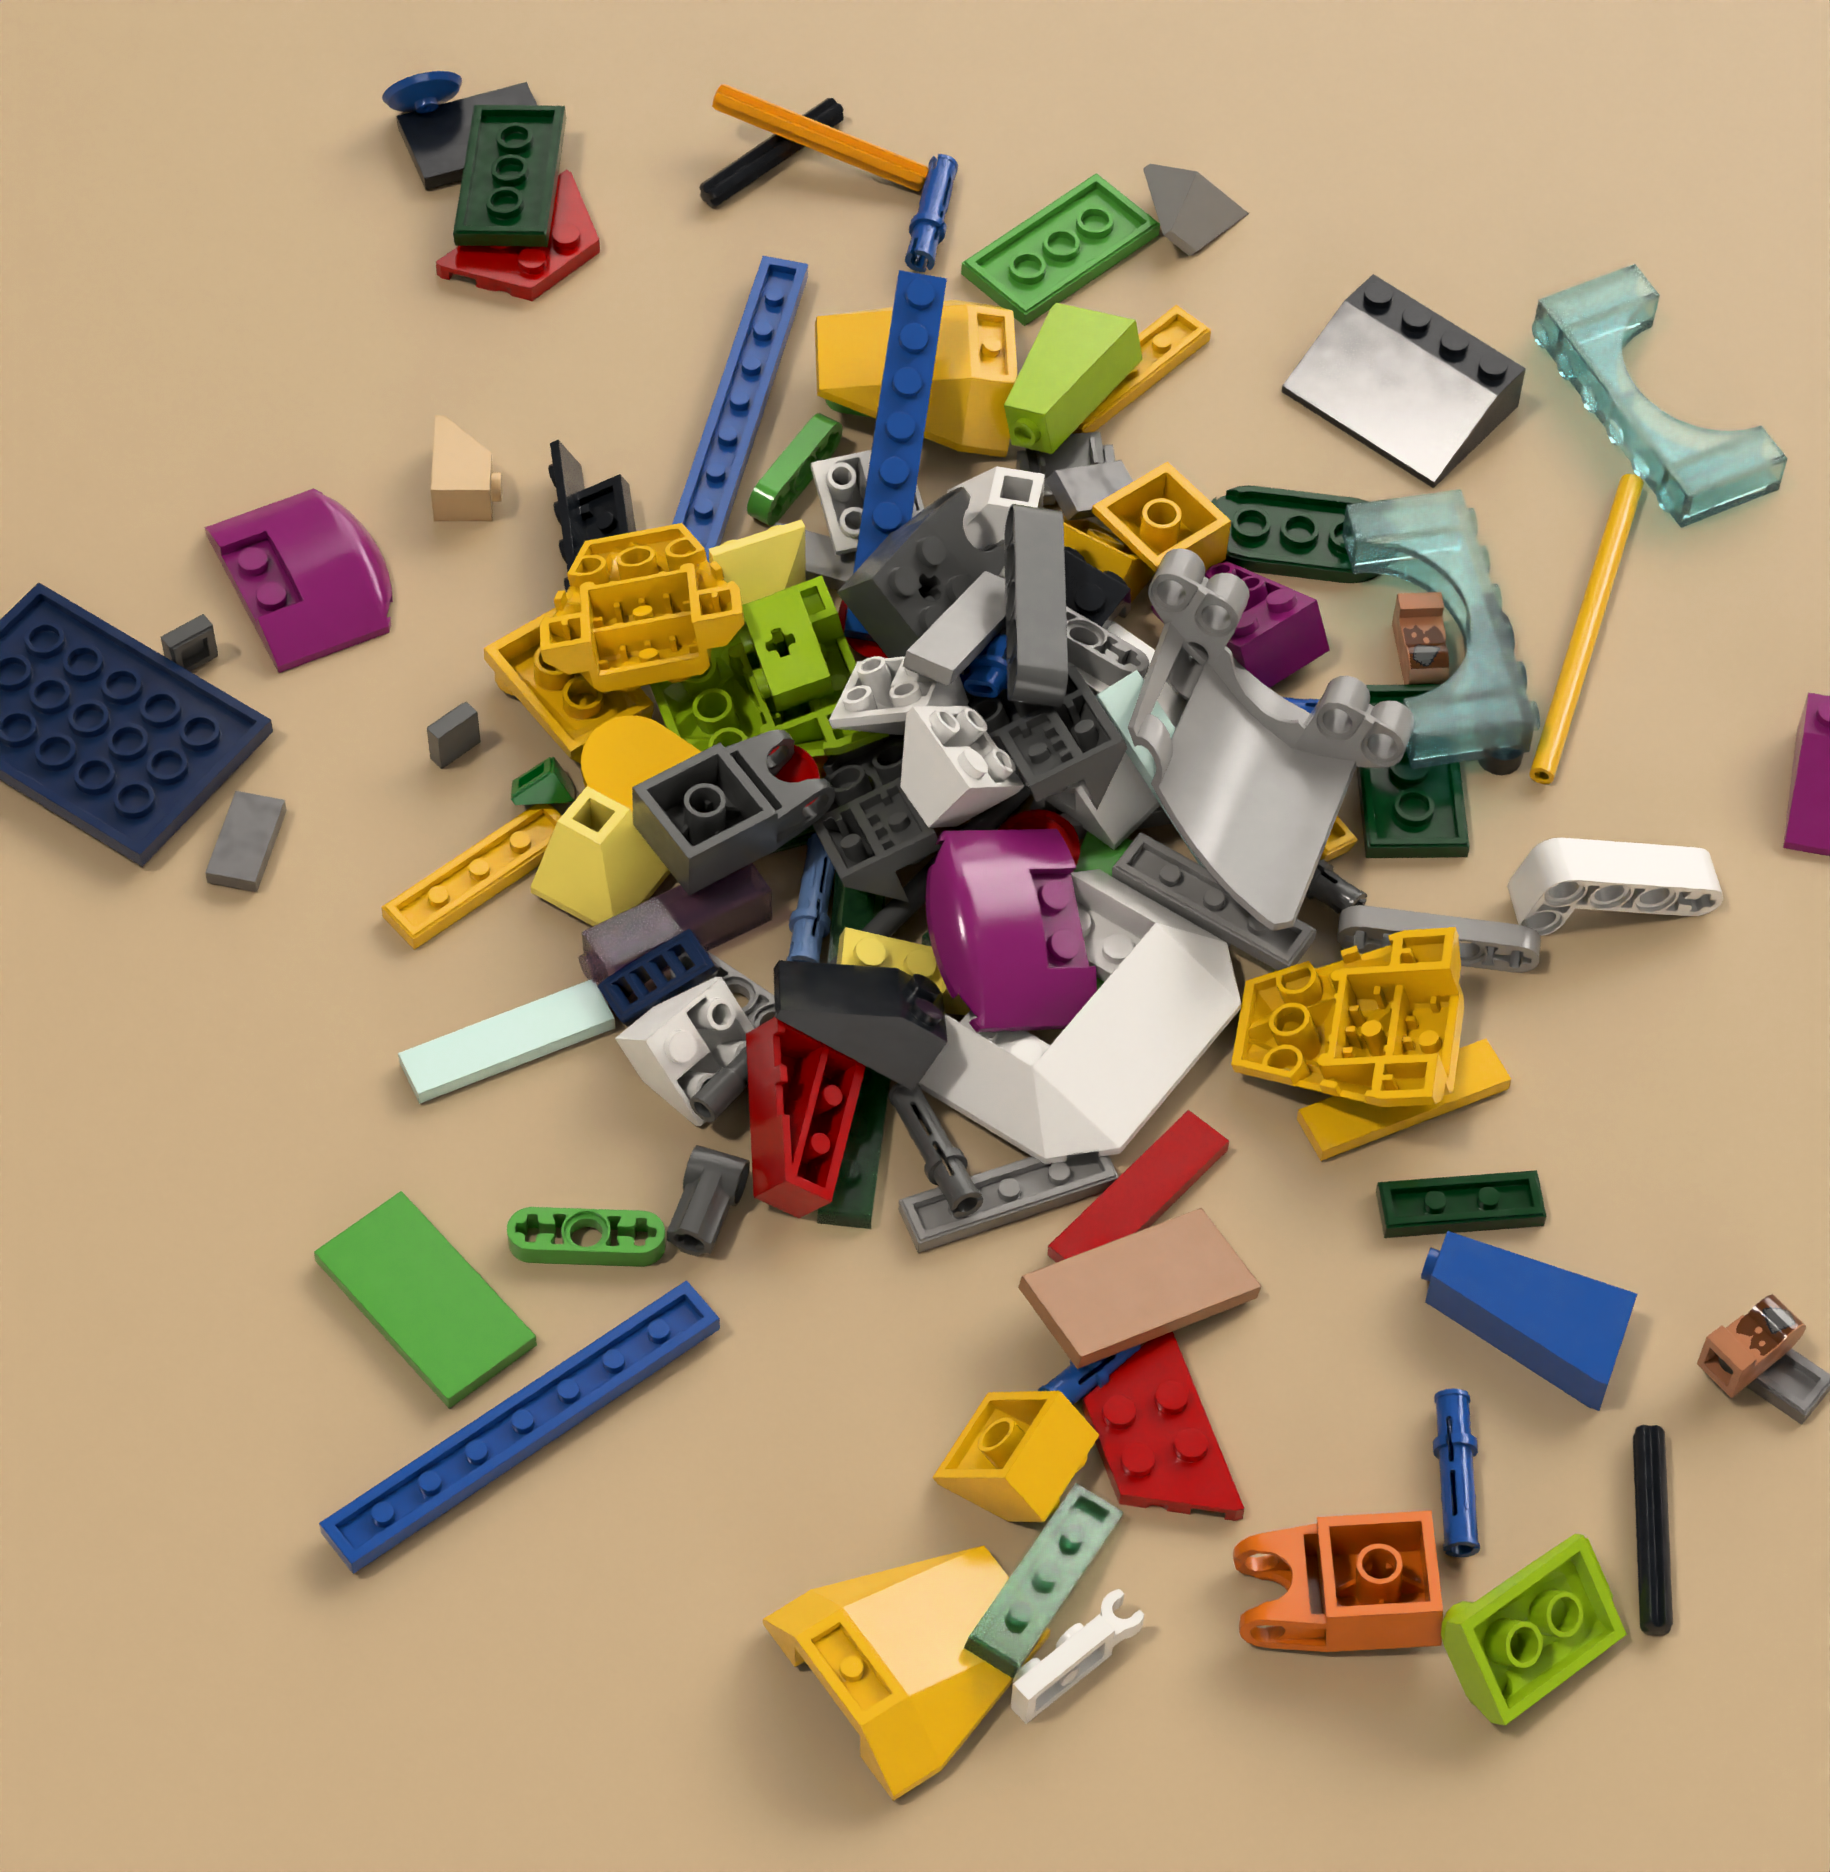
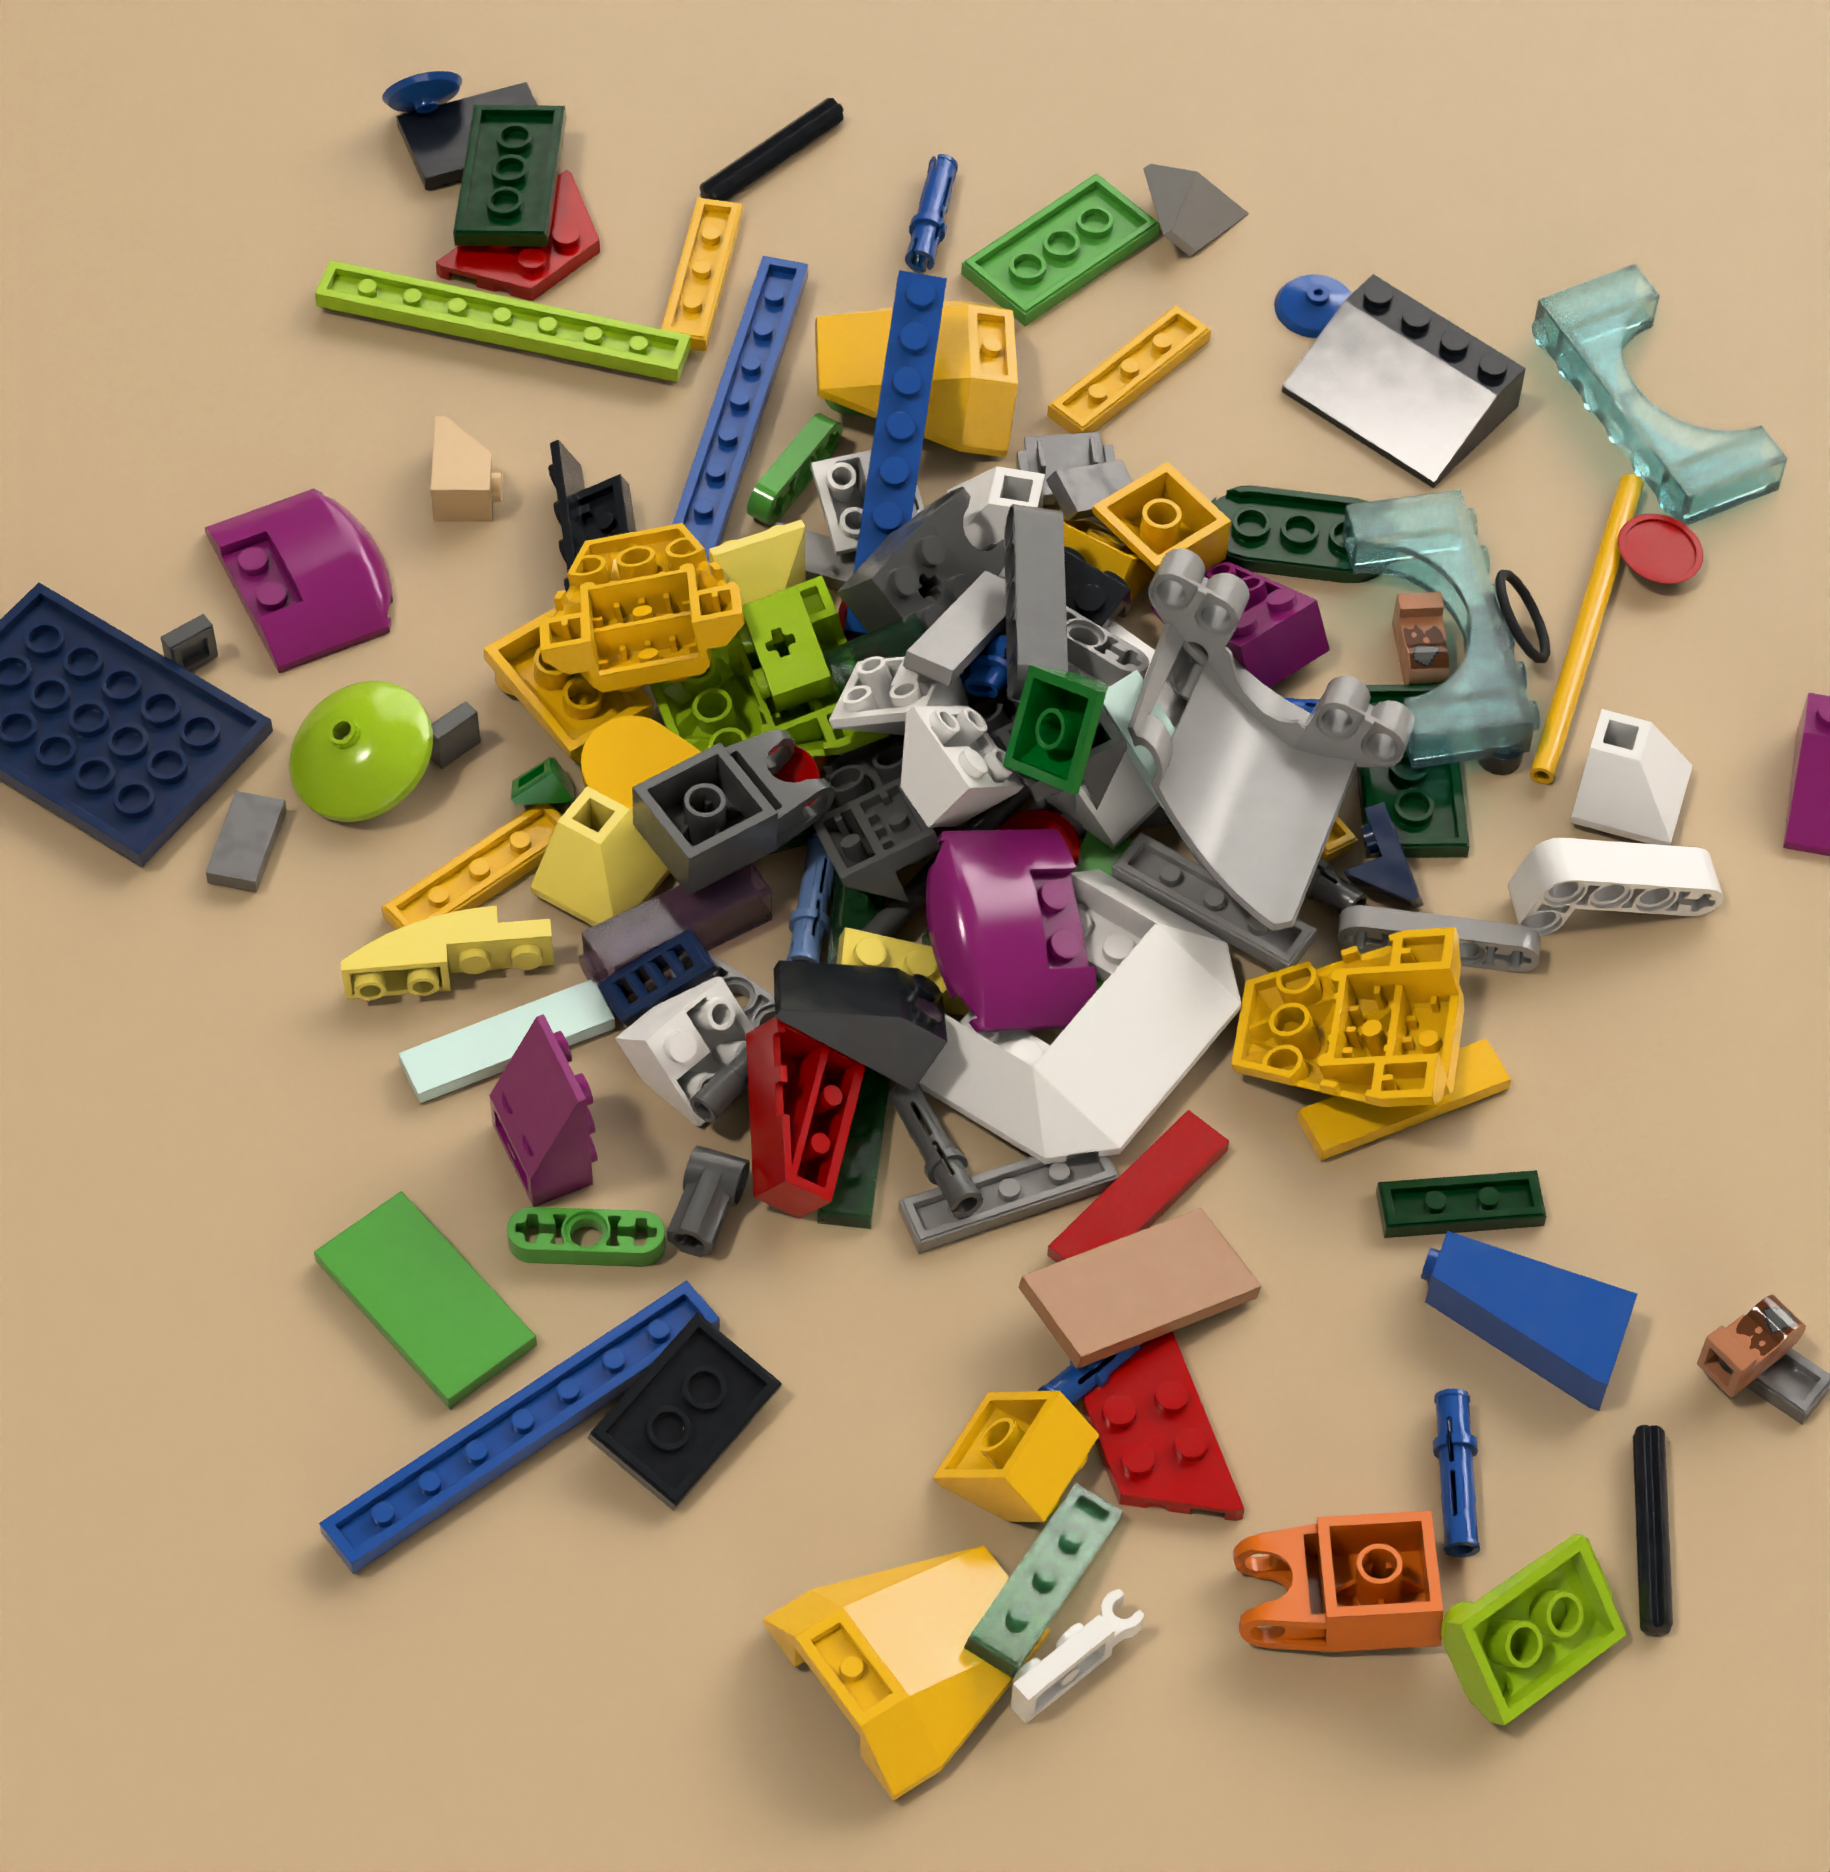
light orange axle [712,84,929,192] -> none
lime slope [1004,303,1143,454] -> none
none -> lime dish [289,681,433,822]
none -> lime plate [315,260,691,382]
none -> light yellow slope [341,905,554,1000]
none -> magenta slope [489,1014,598,1207]
none -> black tile [588,1312,782,1511]
none -> yellow tile [661,197,743,351]
none -> clear green tile [823,612,925,694]
none -> green slope [1003,665,1109,795]
none -> blue piece [1274,274,1352,338]
none -> dark blue slope [1344,802,1424,909]
none -> black piece [1495,570,1551,663]
none -> white slope [1570,709,1693,846]
none -> piece [1618,514,1703,584]

